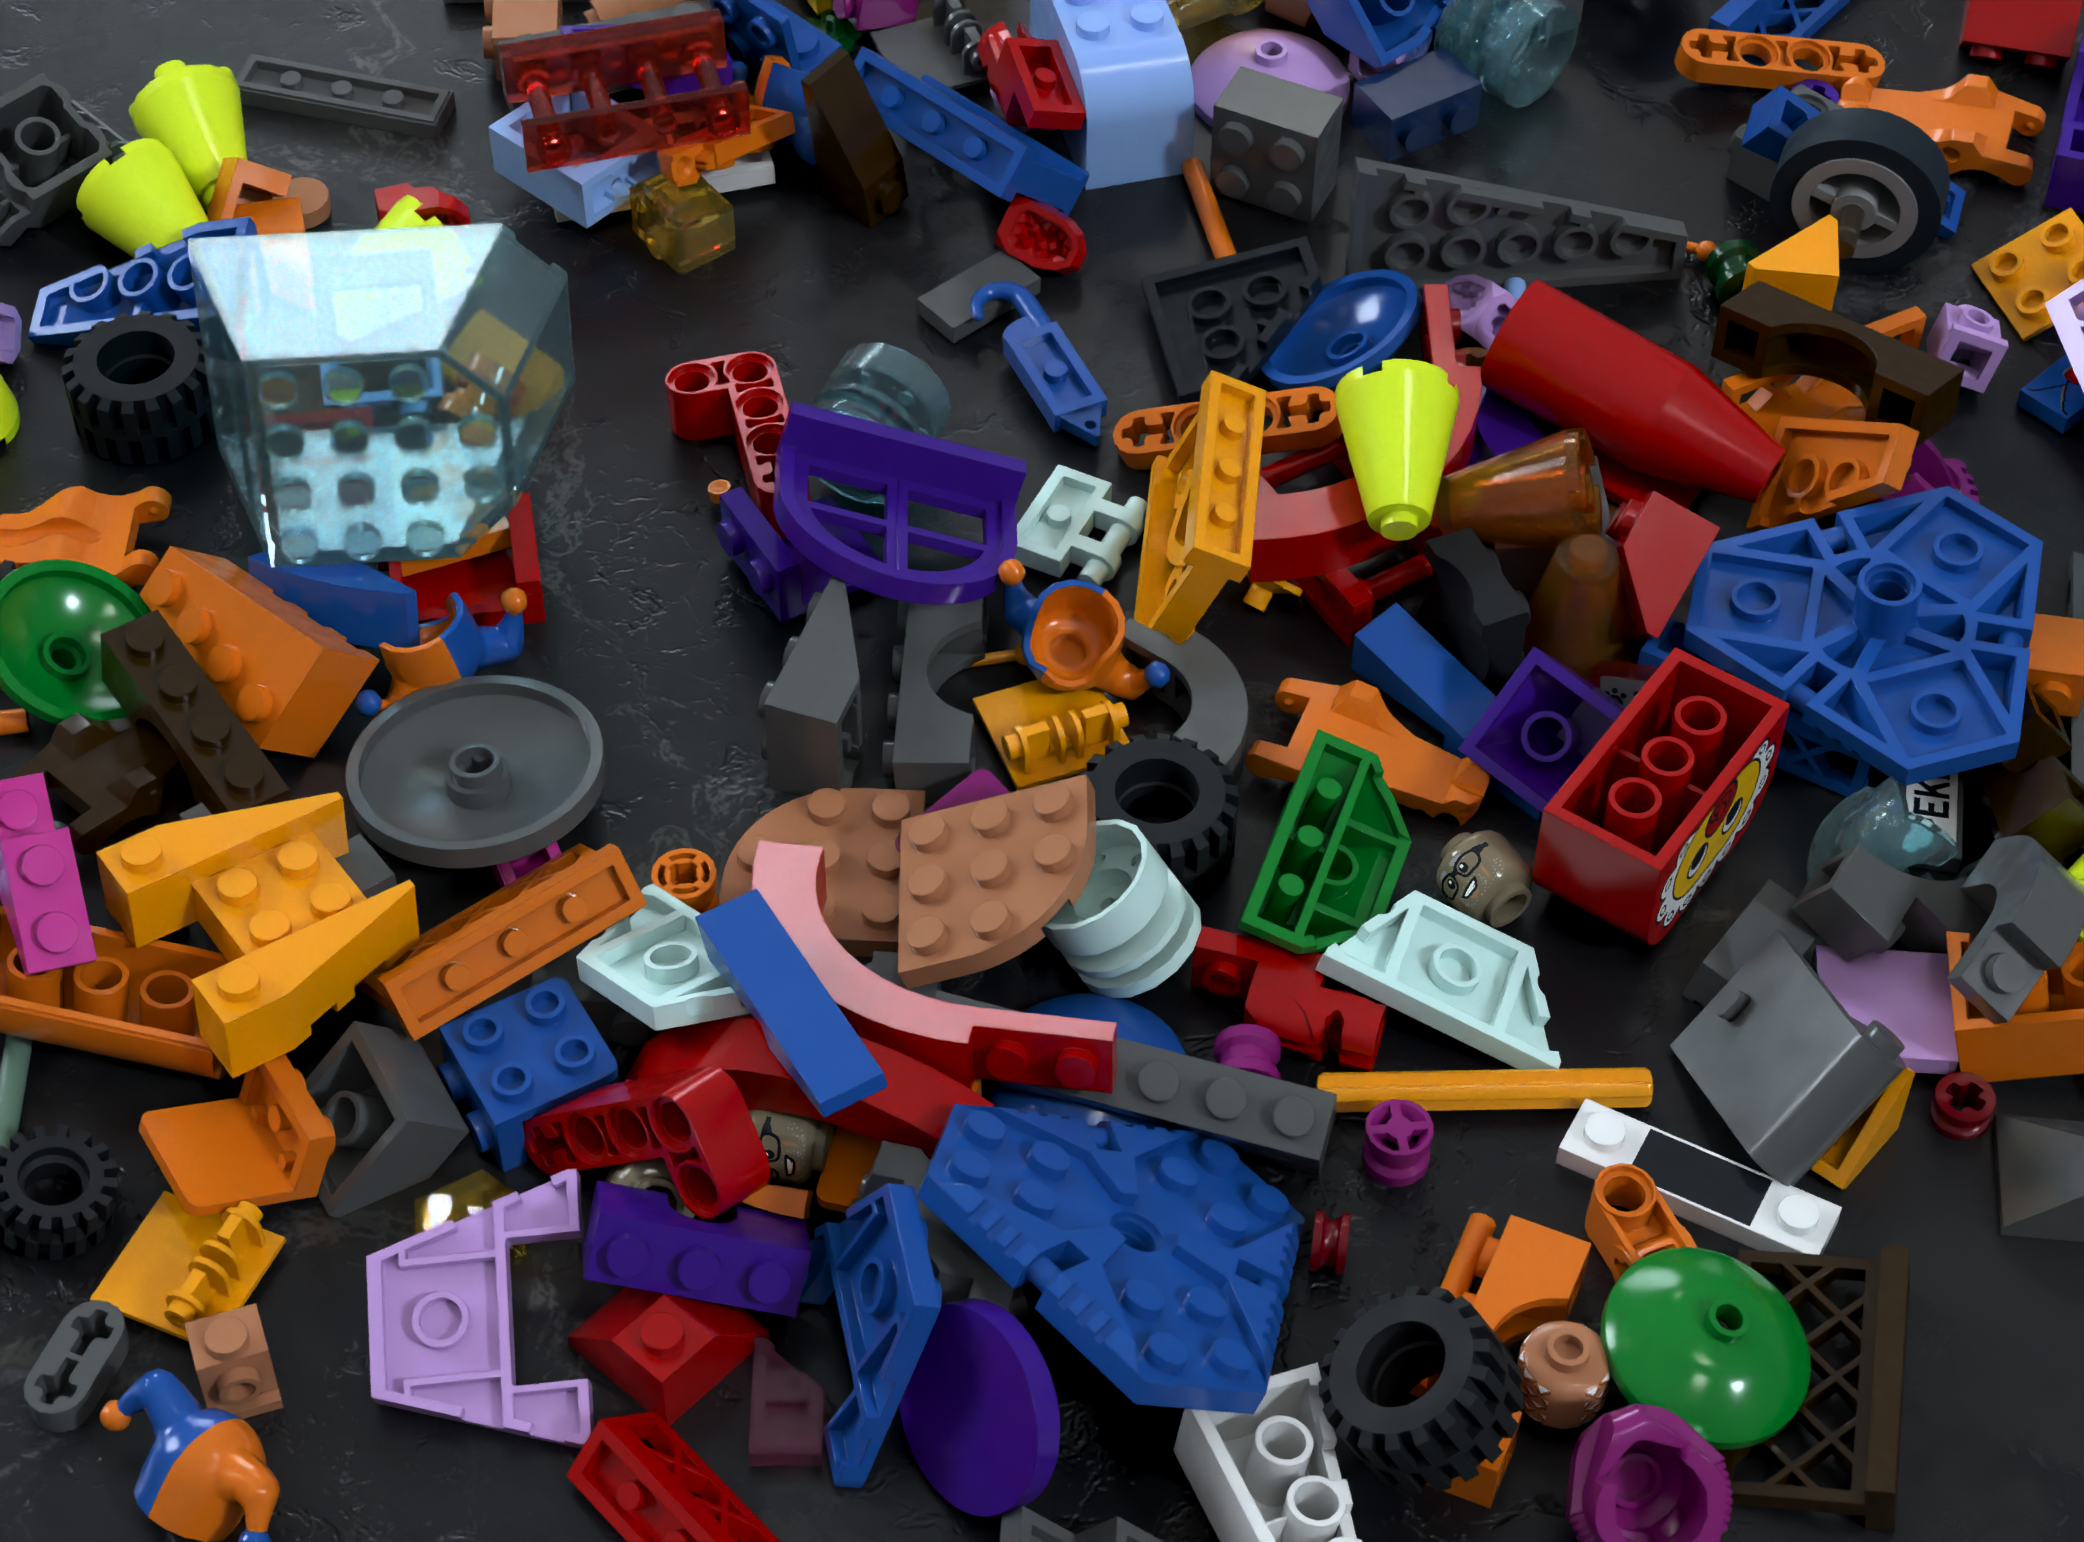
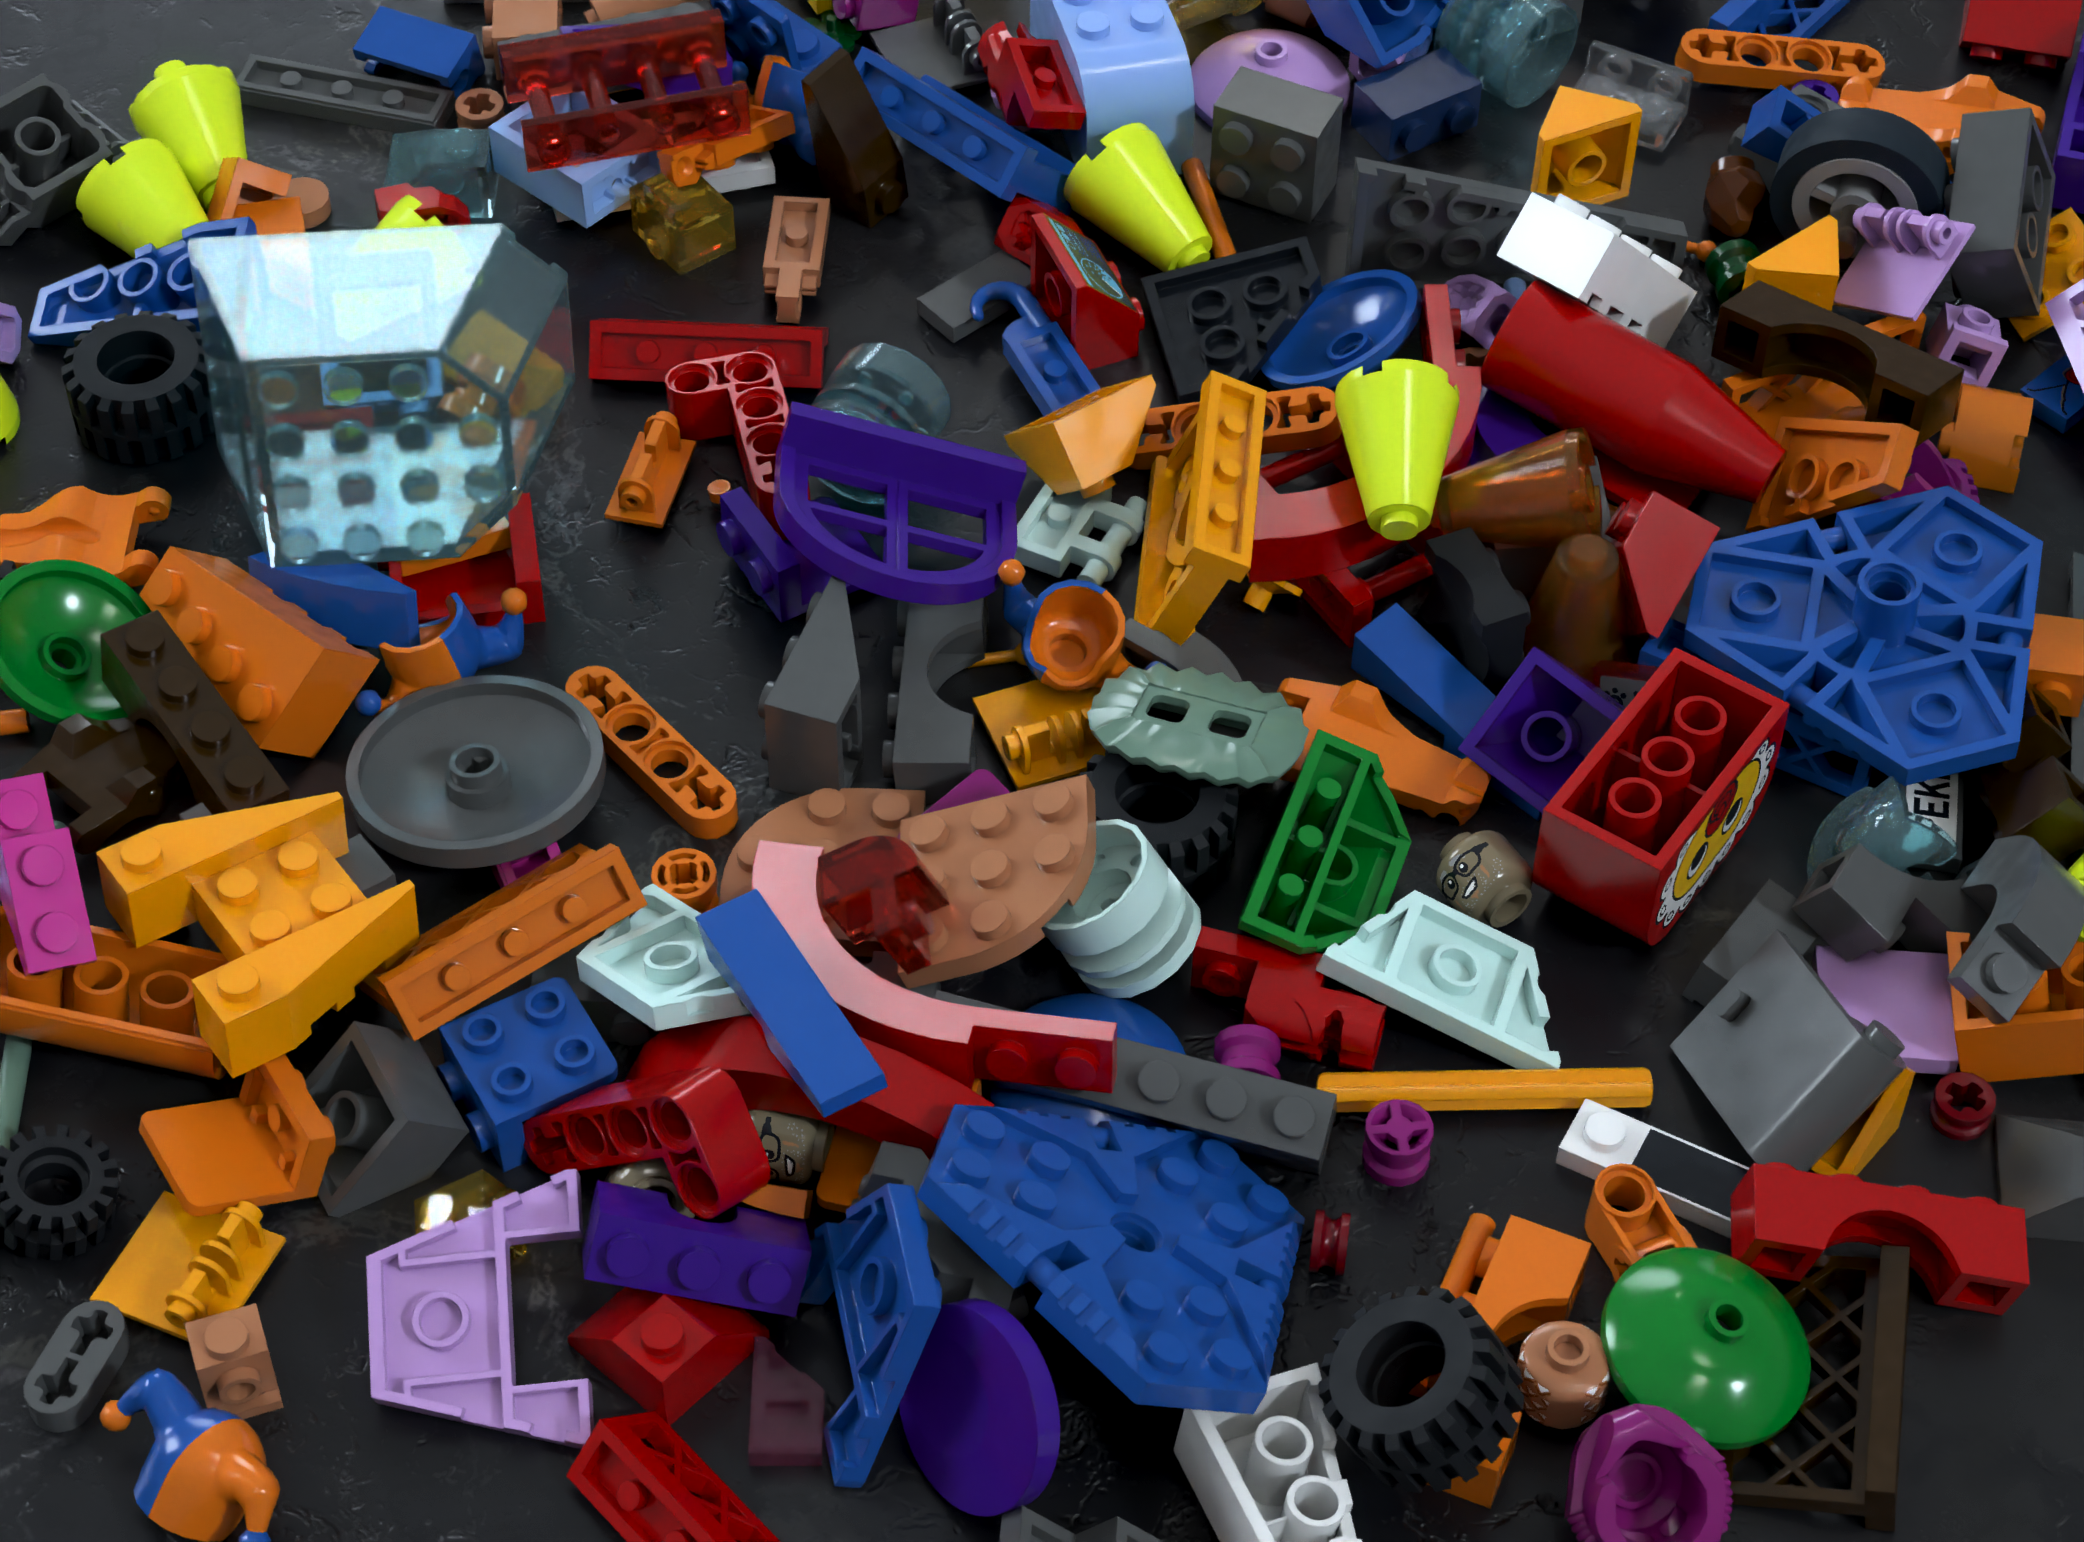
none -> blue hinge [352,6,486,100]
none -> clear light blue slope [383,128,499,218]
none -> nougat bush [455,88,505,141]
none -> orange beam [565,666,738,840]
none -> red fence [589,318,829,389]
none -> orange hinge [604,411,696,529]
none -> nougat hinge [763,196,831,323]
none -> clear red brick [818,835,950,975]
none -> light orange slope [1004,374,1156,499]
none -> red slope [1031,212,1145,370]
none -> neon yellow cone [1063,123,1213,272]
none -> sand green piece [1087,662,1309,788]
none -> white wedge [1497,192,1697,348]
none -> light orange slope [1531,85,1643,205]
none -> clear bracket [1574,40,1694,153]
none -> reddish brown rock [1703,155,1770,238]
none -> red arch [1730,1162,2030,1315]
none -> lavender hinge [1833,202,1976,322]
none -> orange cylinder [1937,382,2034,494]
none -> dark grey brick [1944,107,2056,319]

